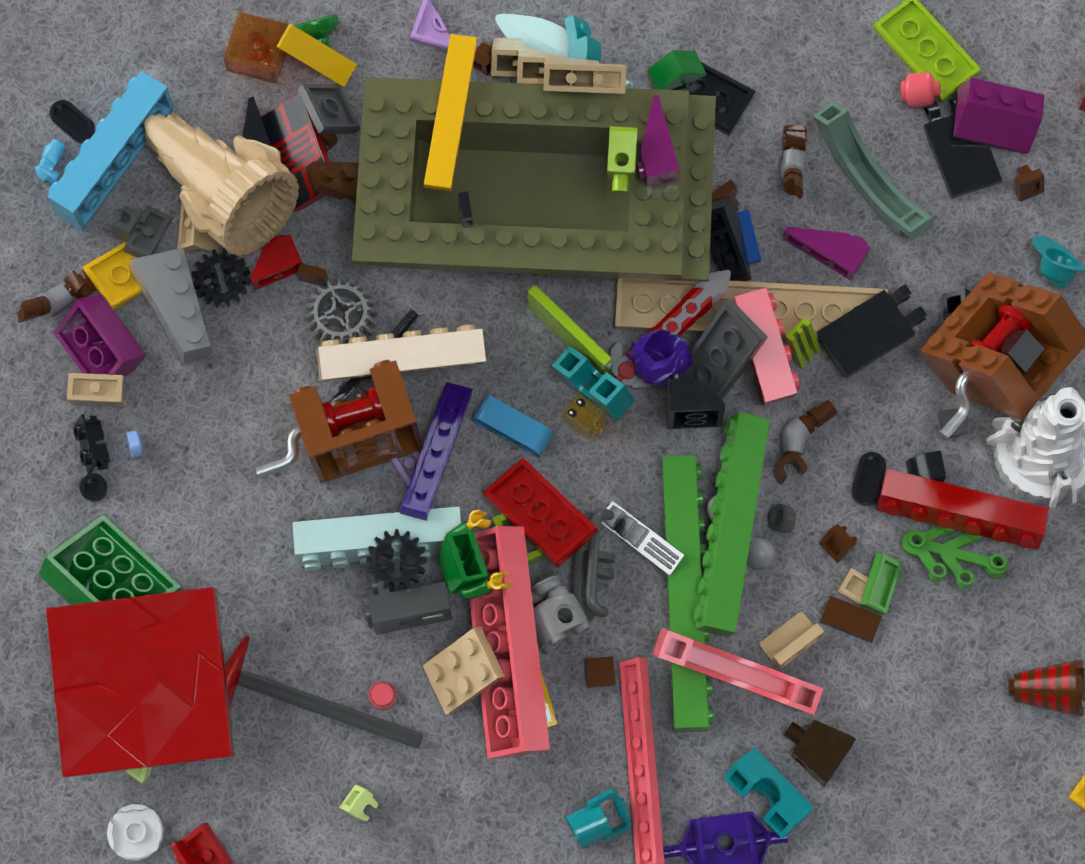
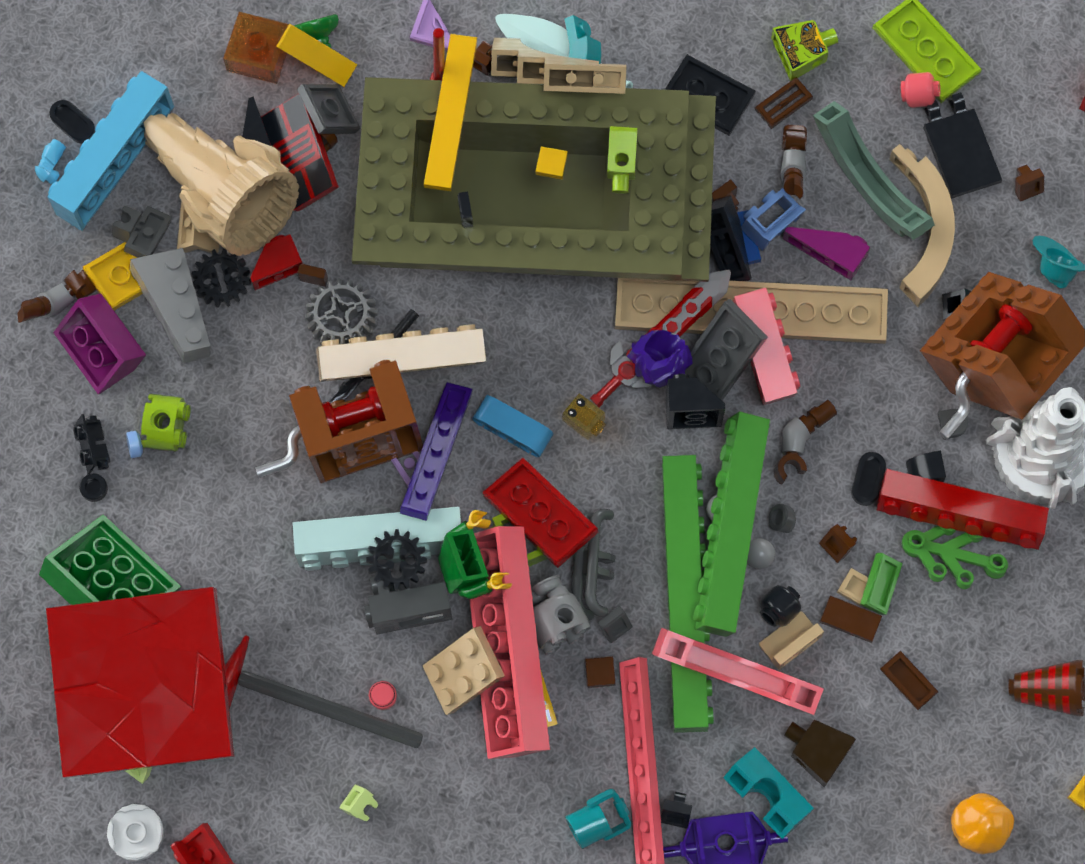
tan panel [67,373,126,407] -> none
reddish brown wing [307,161,359,203] -> none
lime tile [528,285,611,375] -> none
teal arch [551,346,635,421] -> none
sticker [601,501,684,575] -> none
magenta slope [636,95,679,187] -> none
green slope [647,50,706,90] -> none
lime tile [785,318,821,369] -> none
black tile [816,284,927,378] -> none
magenta slope [953,77,1045,154] -> none
black brick [1002,329,1044,373] -> none
none -> lime brick [141,394,191,452]
none -> red piece [430,28,445,80]
none -> yellow tile [535,146,568,180]
none -> dark grey tile [598,606,633,643]
none -> black tile [661,792,692,829]
none -> medium blue window [741,188,806,251]
none -> reddish brown tile [755,77,813,129]
none -> black head [760,585,801,627]
none -> lime torso [772,20,838,81]
none -> reddish brown tile [880,651,938,710]
none -> tan arch [890,144,955,307]
none -> light orange piece [951,793,1014,854]

